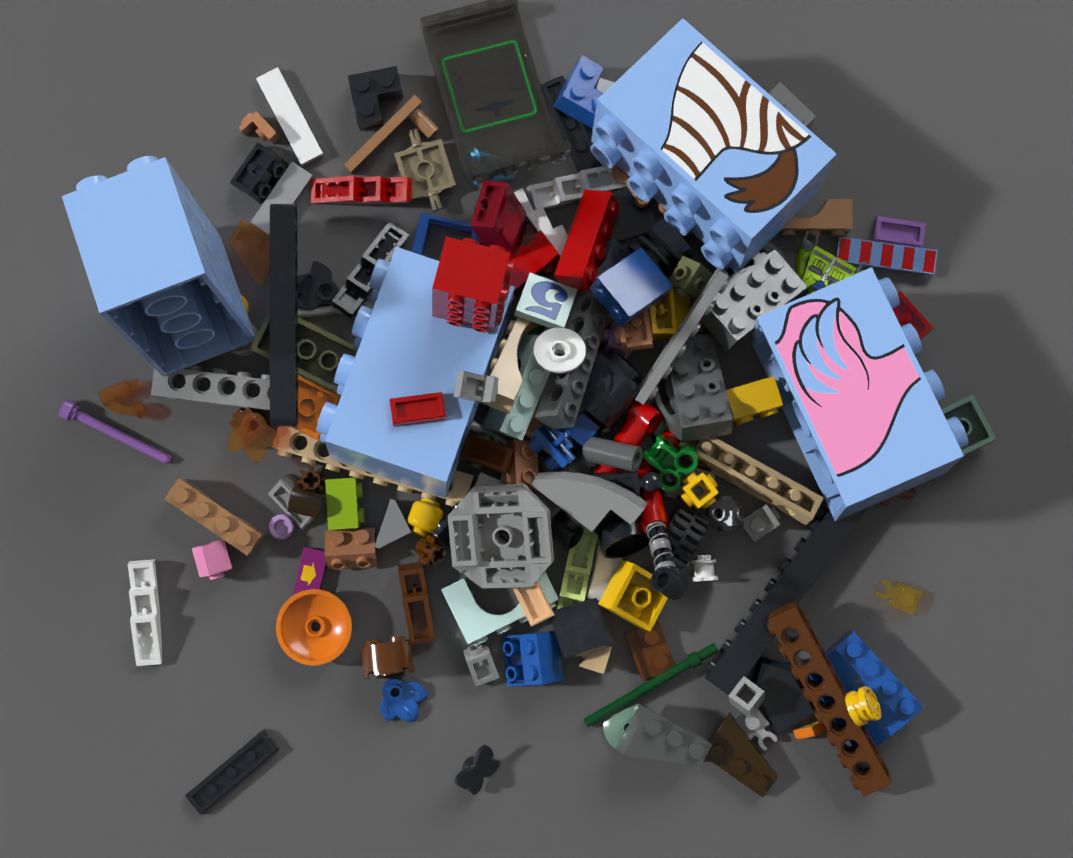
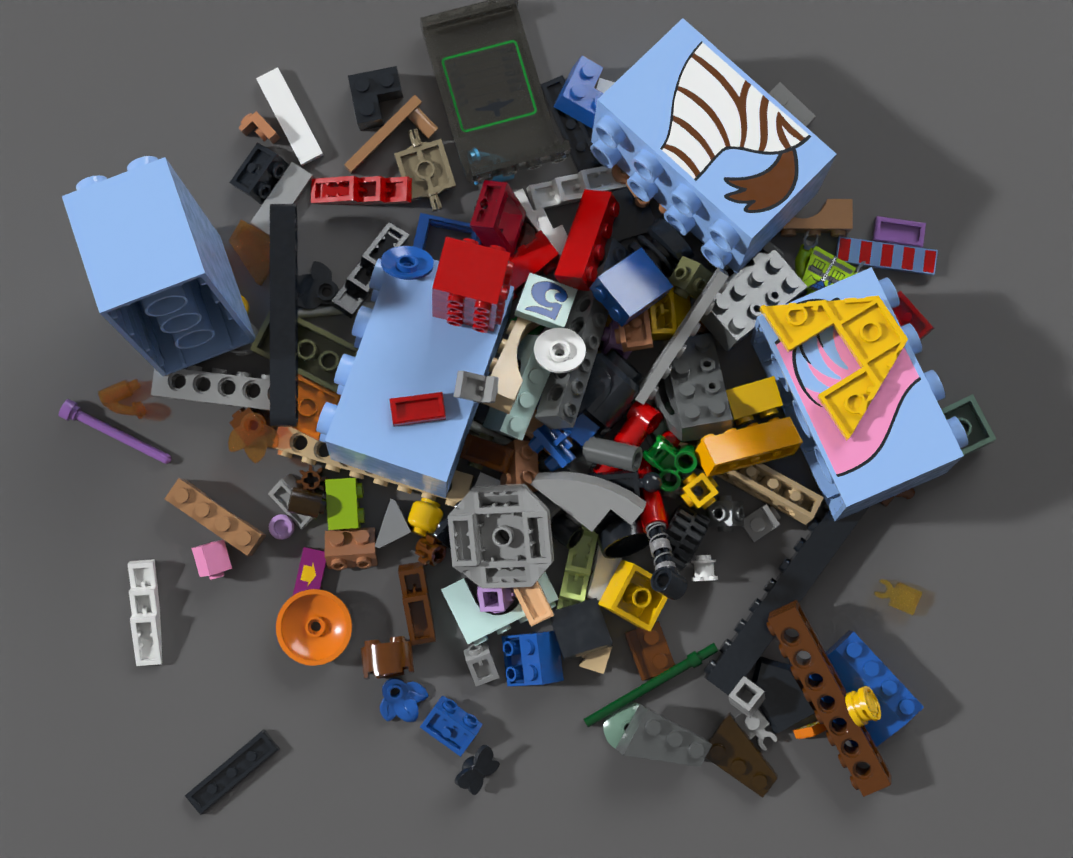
none -> blue dish [381,246,434,280]
none -> blue bracket [420,696,483,757]
none -> lavender brick [477,586,515,613]
none -> light orange brick [695,417,803,477]
none -> yellow wing [759,296,908,441]

